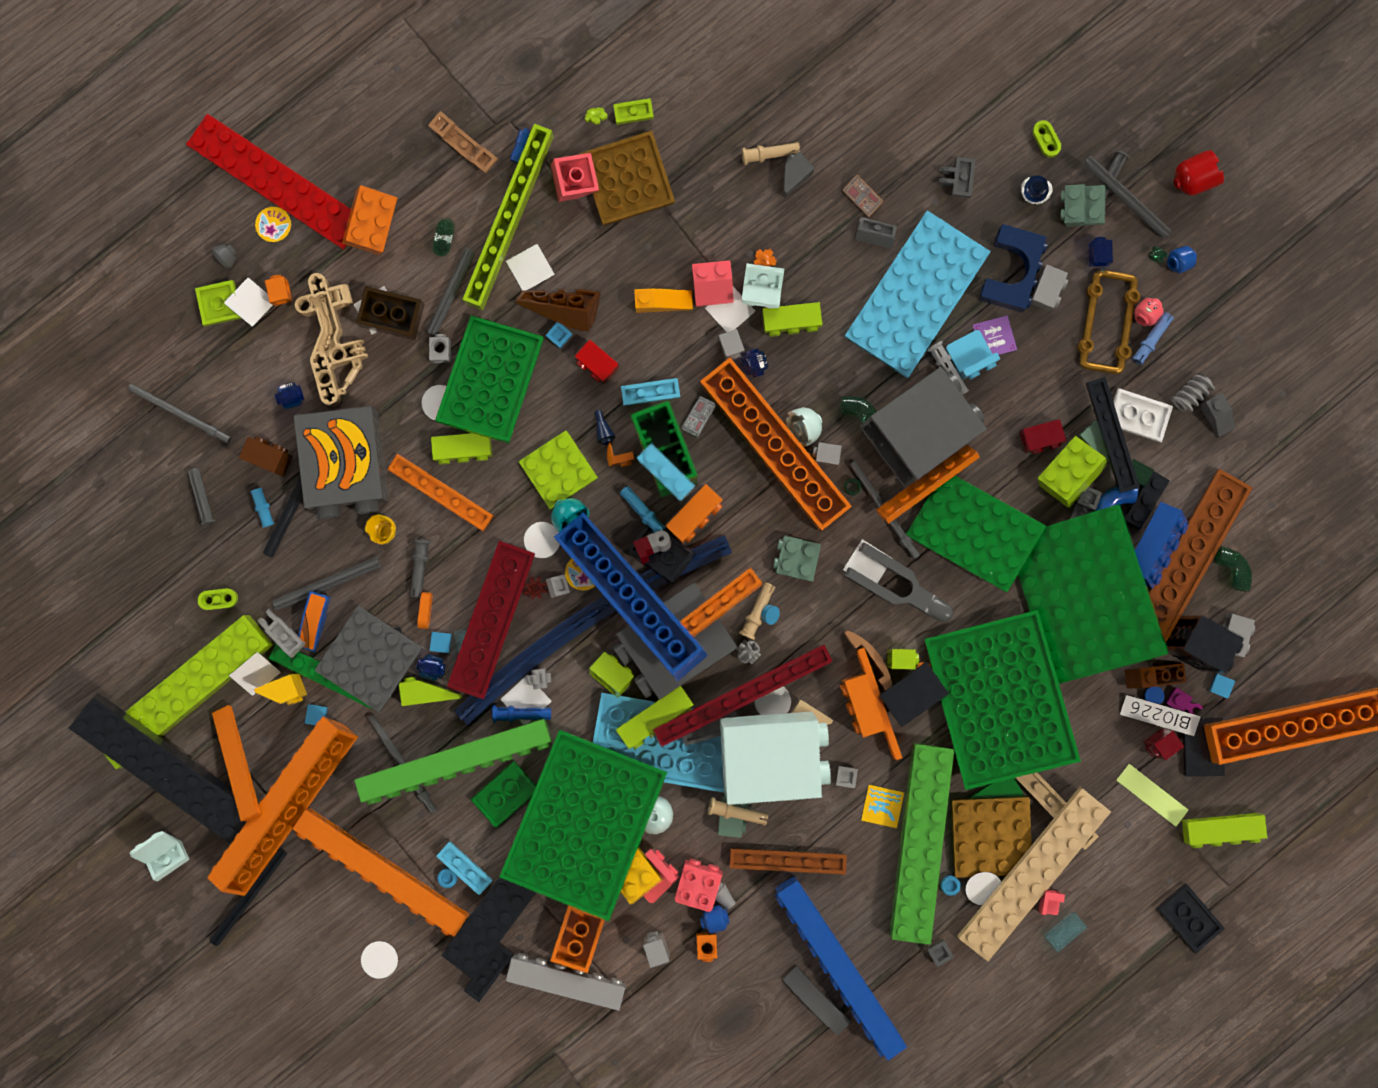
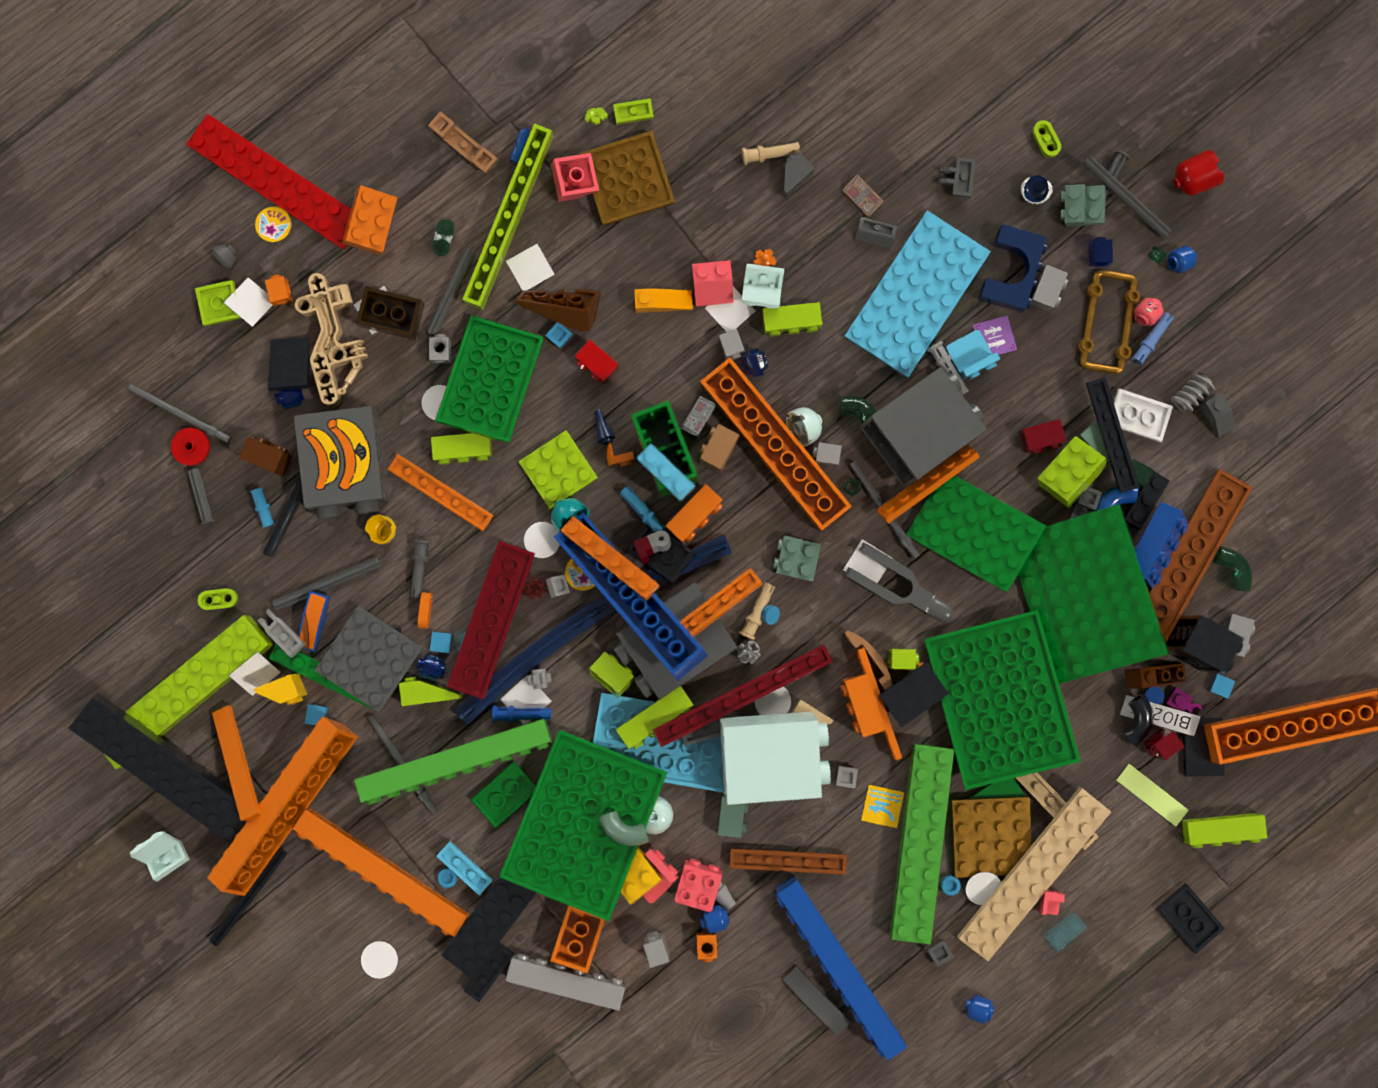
medium azure plate [621,378,680,406] -> none
tan pin [708,797,768,826] -> none
none -> red plate [171,427,211,466]
none -> black tile [268,337,310,391]
none -> orange plate [560,516,659,601]
none -> sand green cylinder [599,811,649,846]
none -> medium nougat brick [698,424,739,475]
none -> blue head [964,995,995,1024]
none -> black cylinder [1123,693,1153,746]

